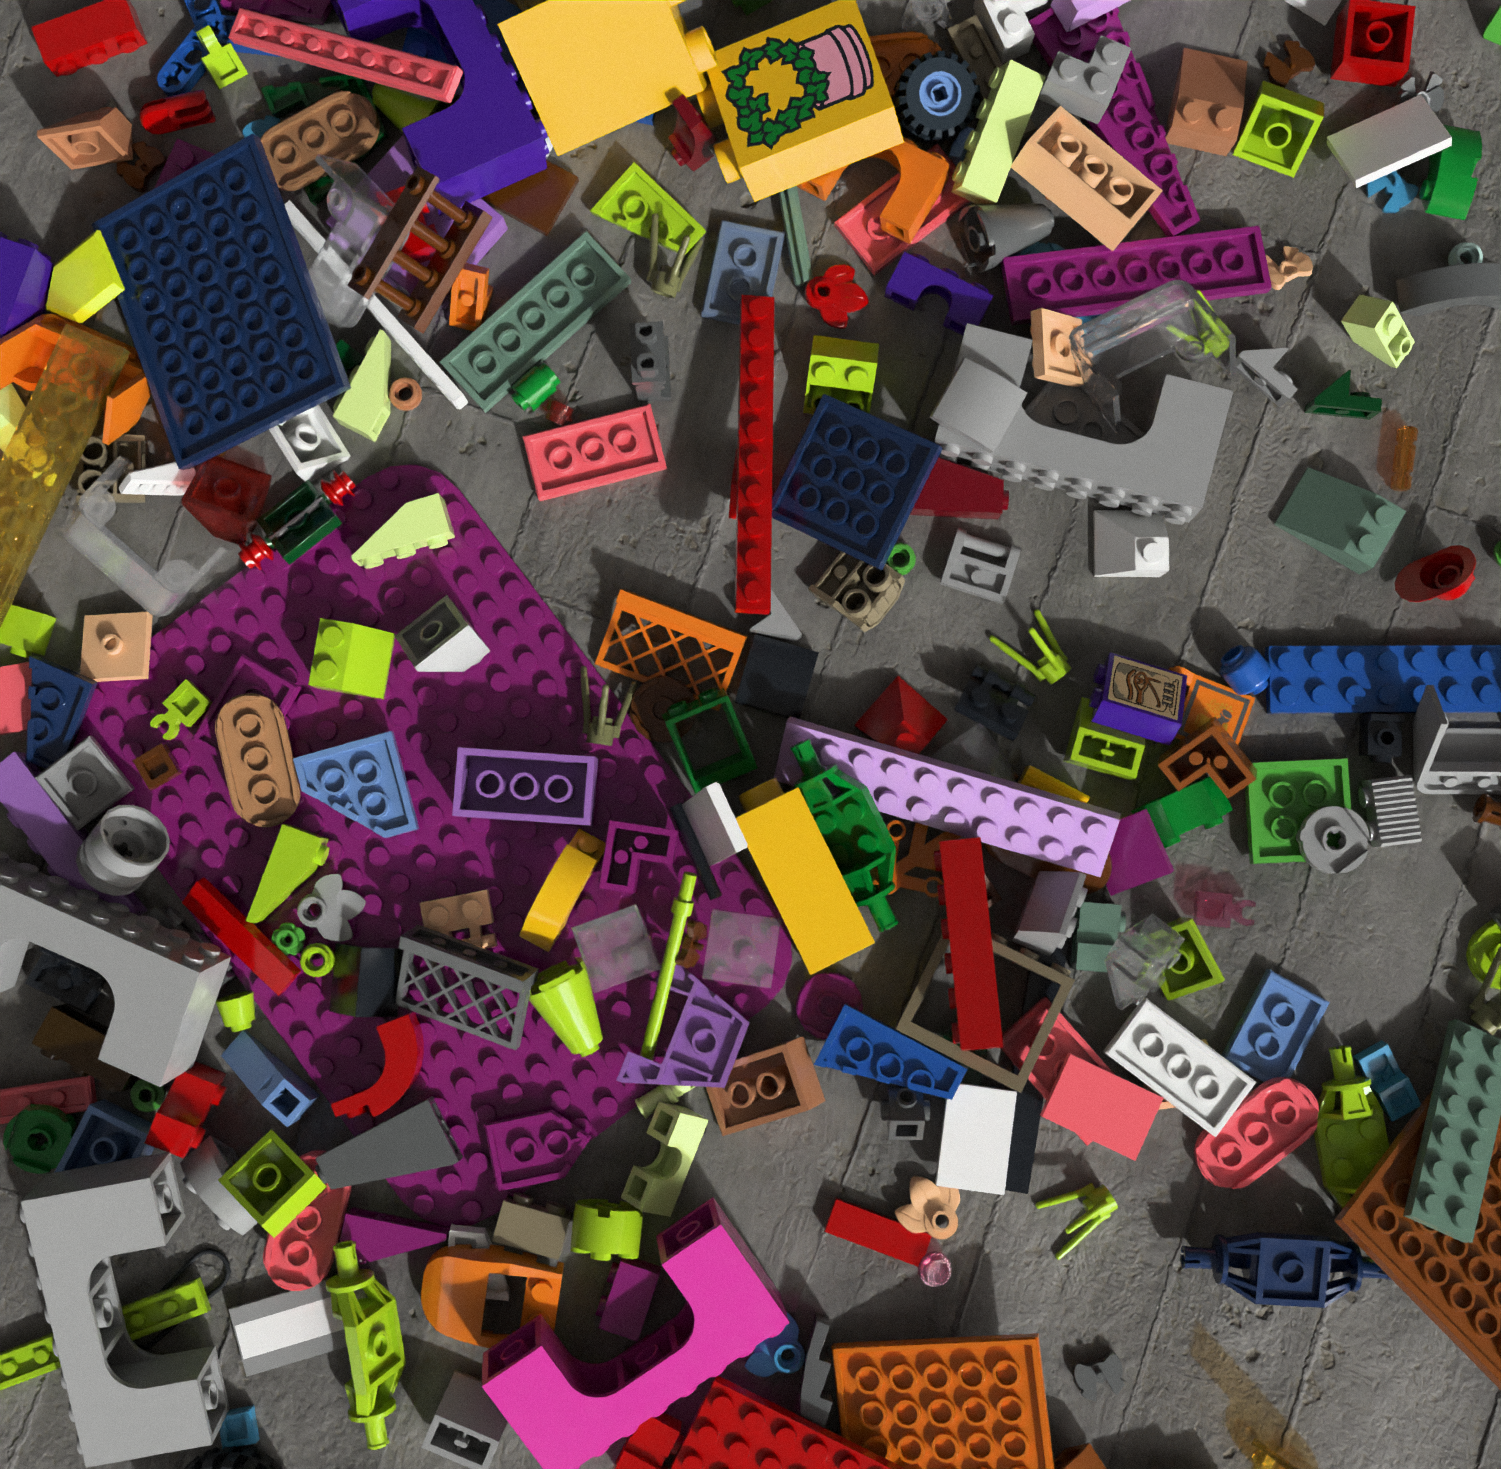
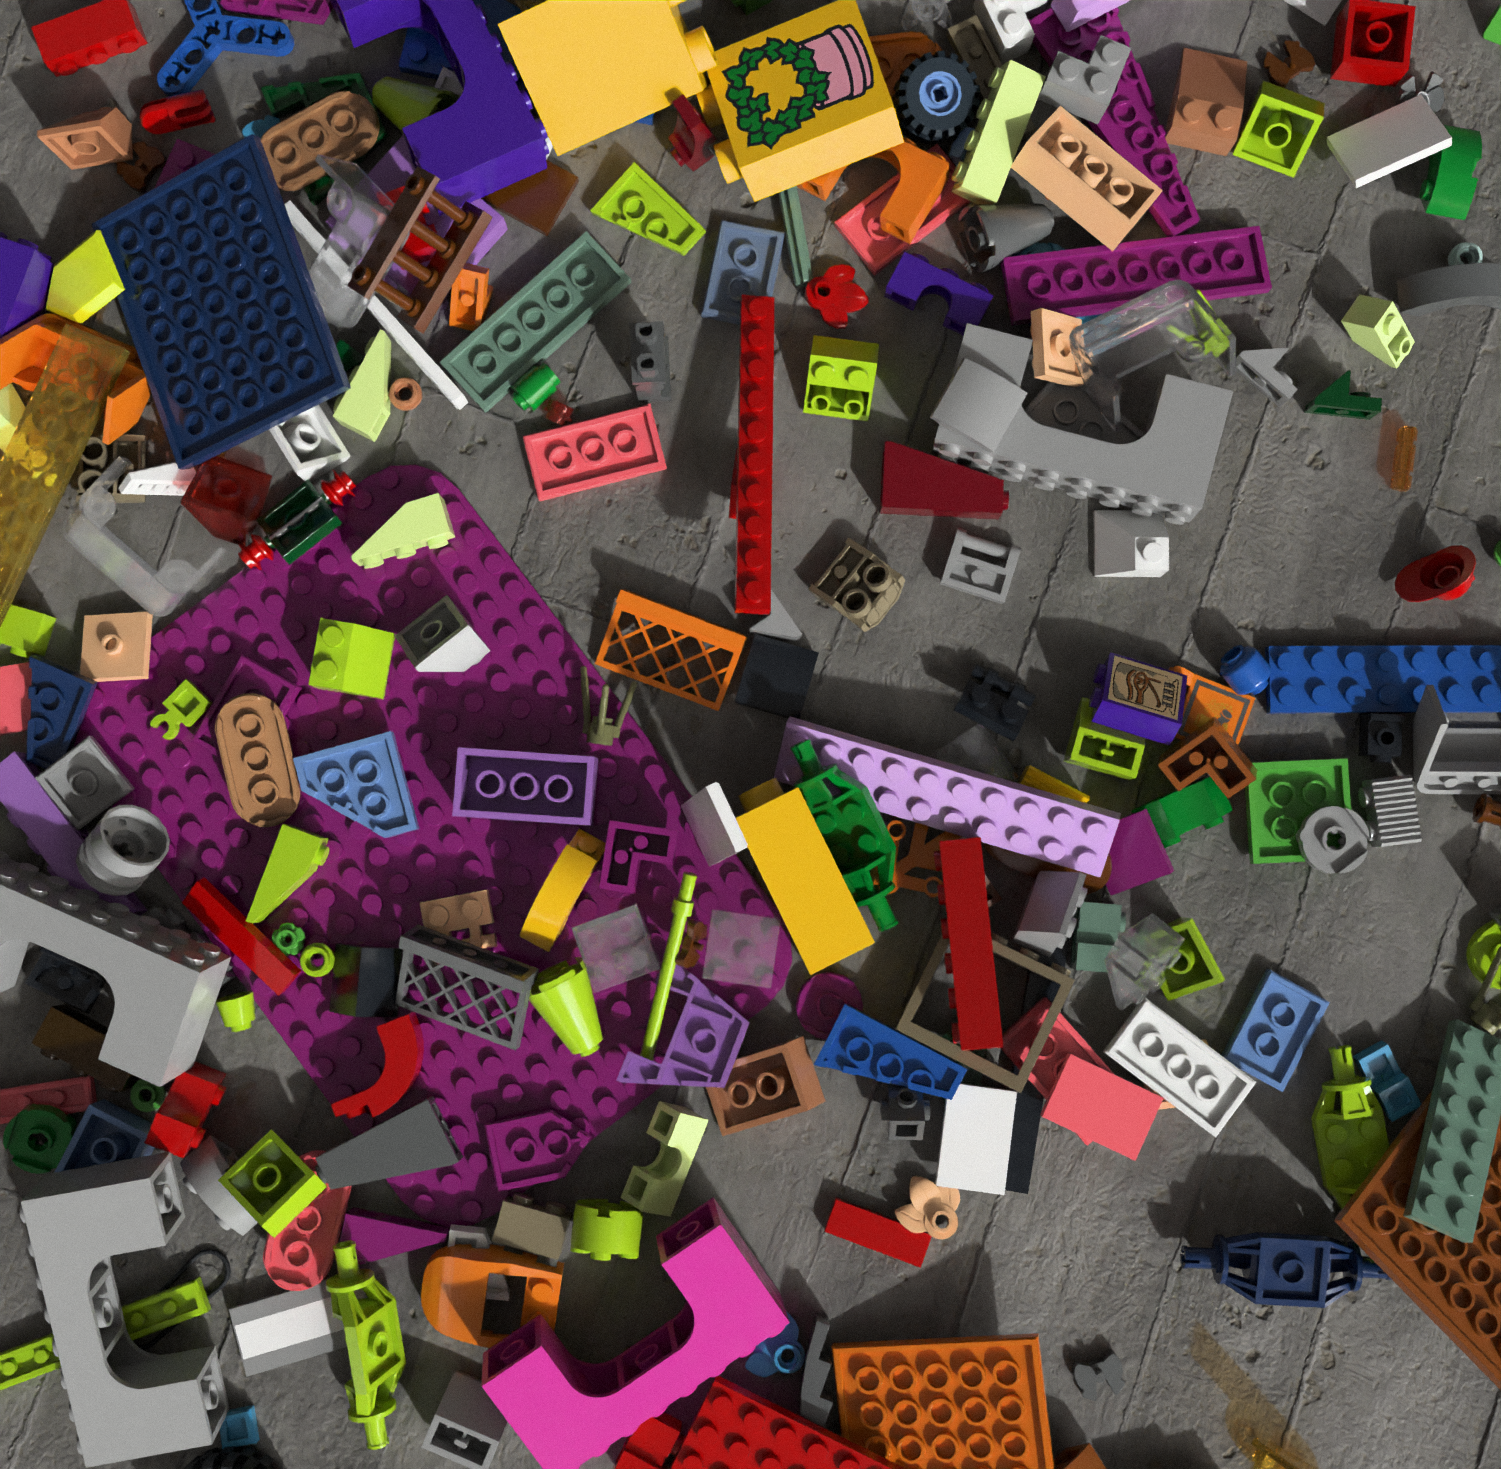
reddish brown plate [132,743,183,790] -> none
lime plate [195,25,248,90] -> none
medium blue slope [221,1030,320,1127] -> none
coral tile [228,8,463,104] -> none
light grey plate [297,874,366,941] -> none
magenta brick [595,1258,661,1342] -> none
reddish brown tile [630,676,697,743] -> none
yellowish green pin [635,1085,696,1119] -> none
olive plant [646,213,703,298] -> none
green window [662,688,758,794] -> none
black bar [669,803,722,901] -> none
dark blue plate [772,394,943,571] -> none
red slope [854,676,948,754] -> none
bright green plate [886,543,916,576] -> none
clear pink plate [918,1251,952,1287] -> none
lime plant [989,609,1072,684] -> none
lime plant [1035,1183,1118,1260] -> none
clear pink plate [1193,891,1256,928] -> none
coral tile [1194,1077,1319,1189] -> none
light nougat piece [1266,246,1313,290] -> none
sand green slope [1274,467,1406,575] -> none
dark azure piece [1366,170,1419,214] -> none

